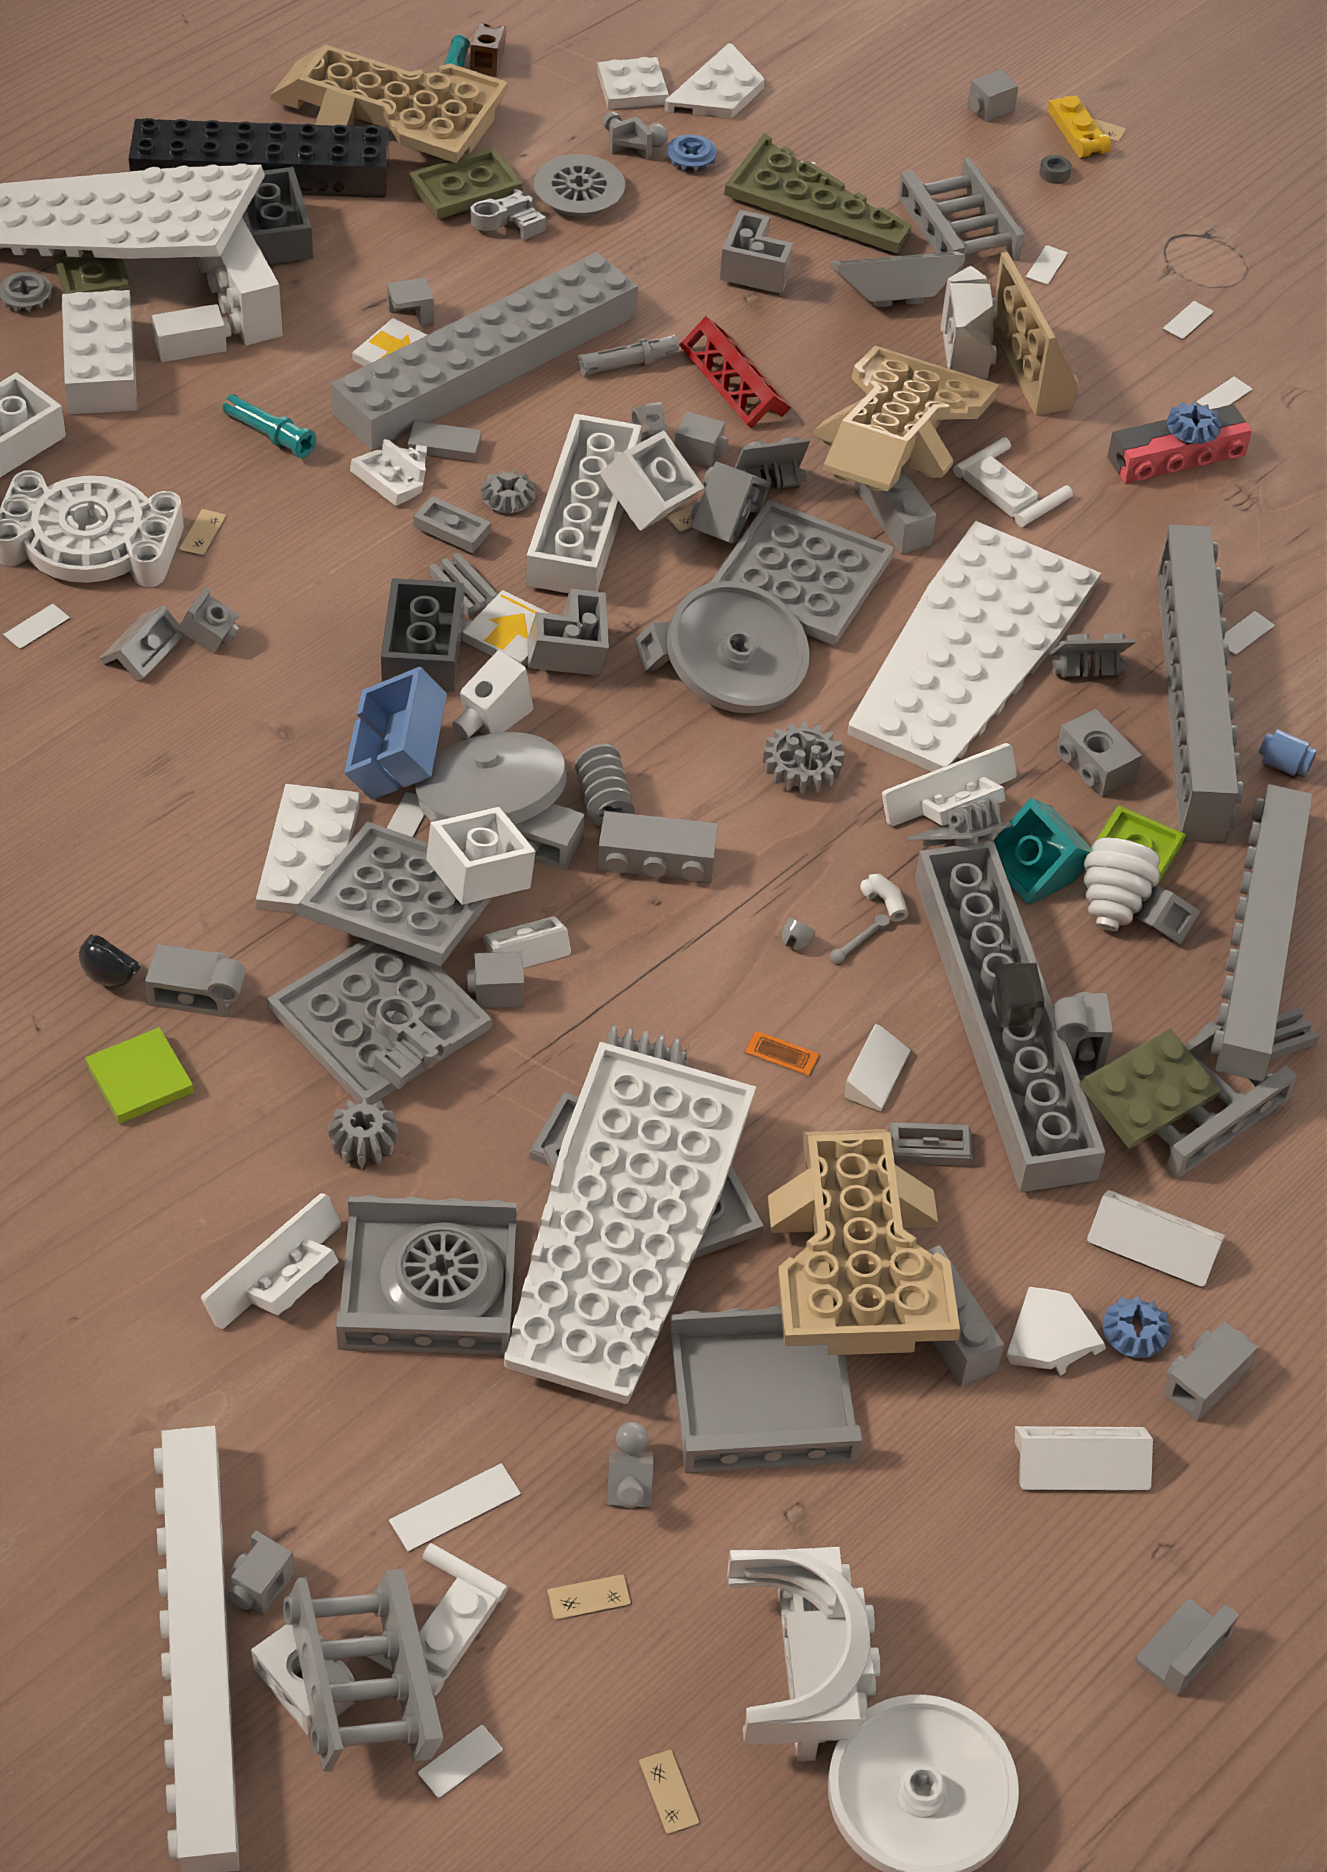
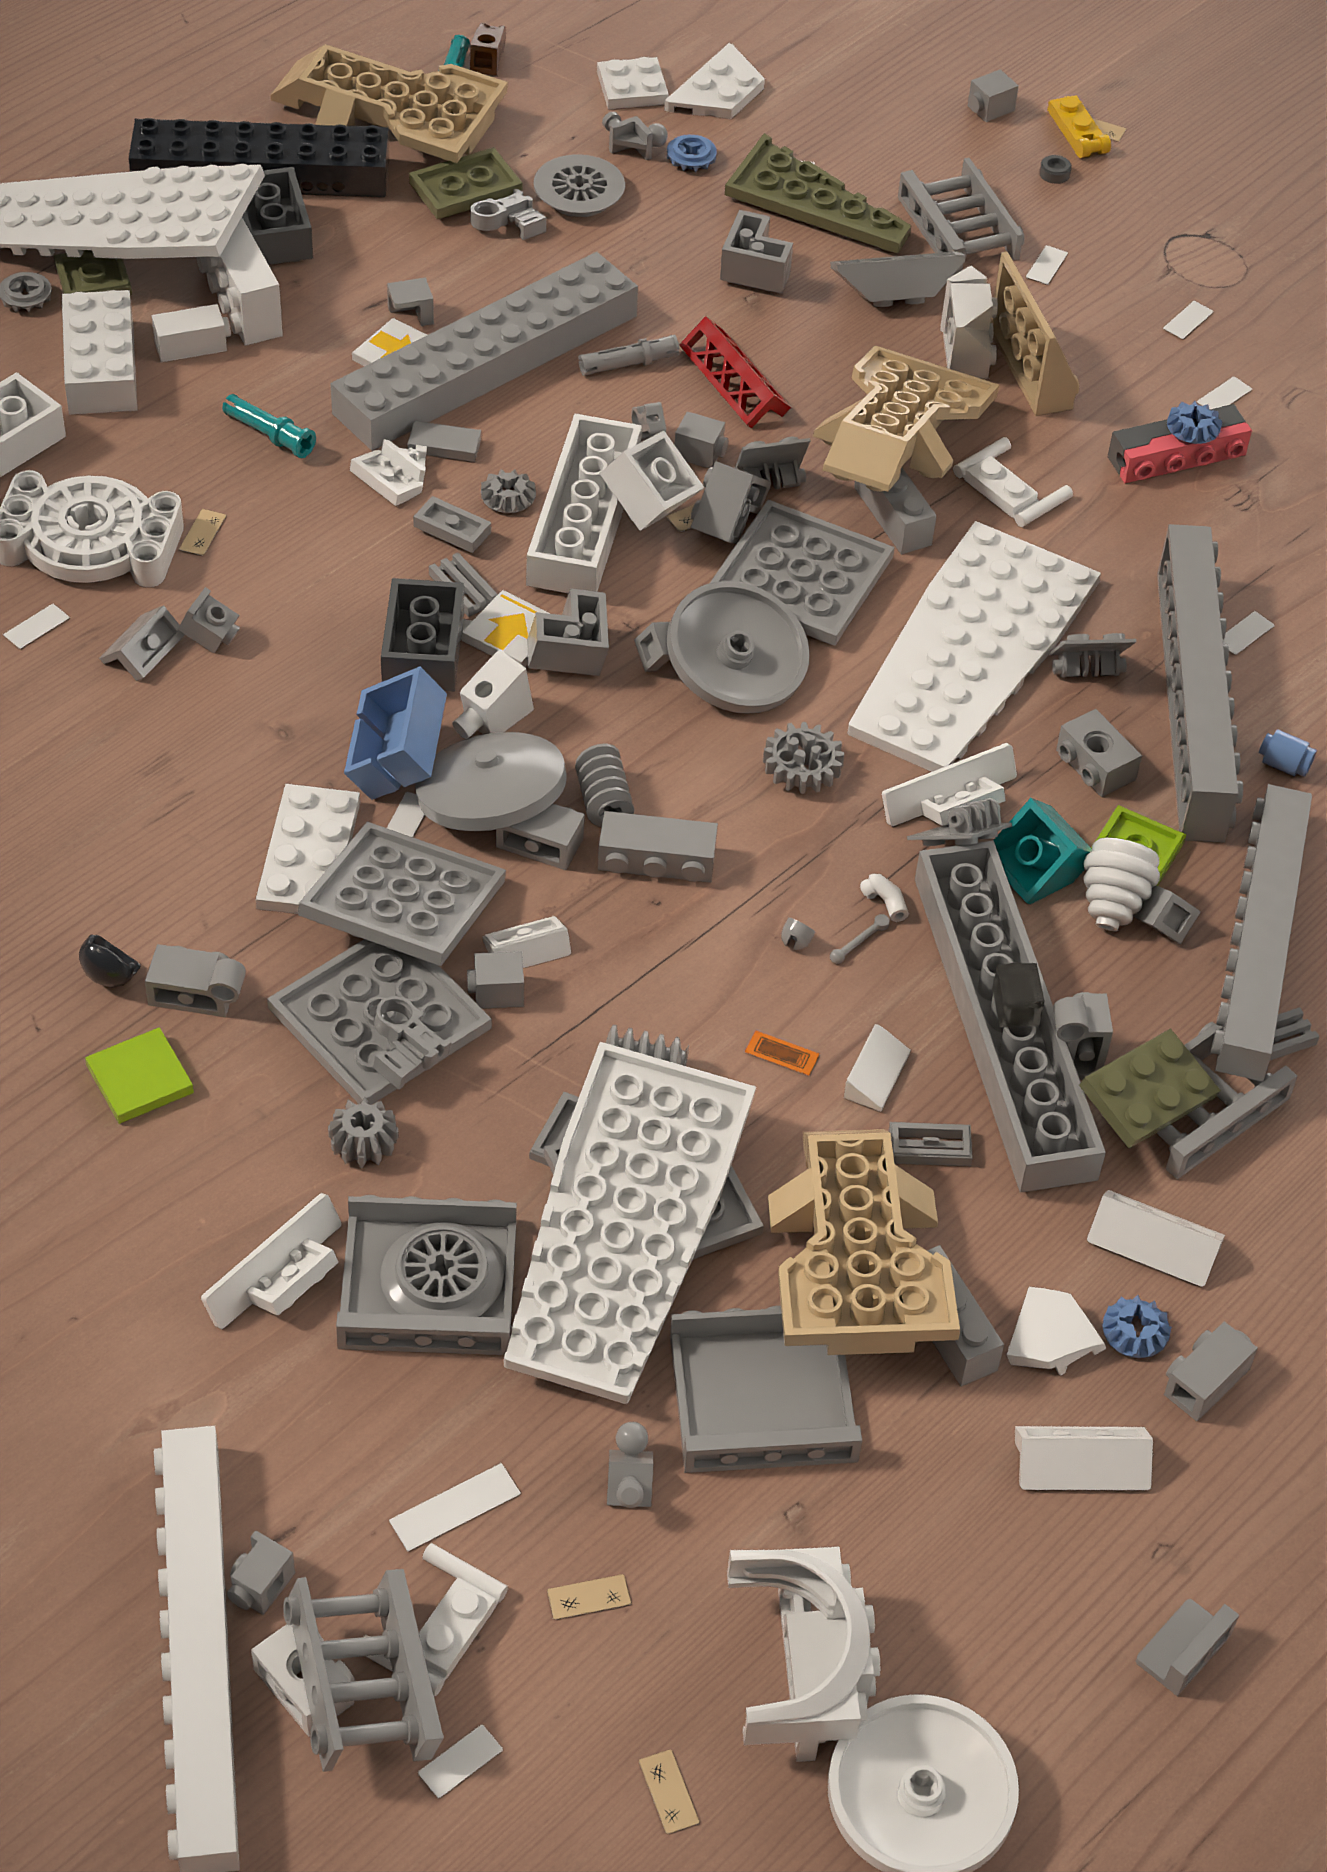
white slope [426,807,536,905] -> none

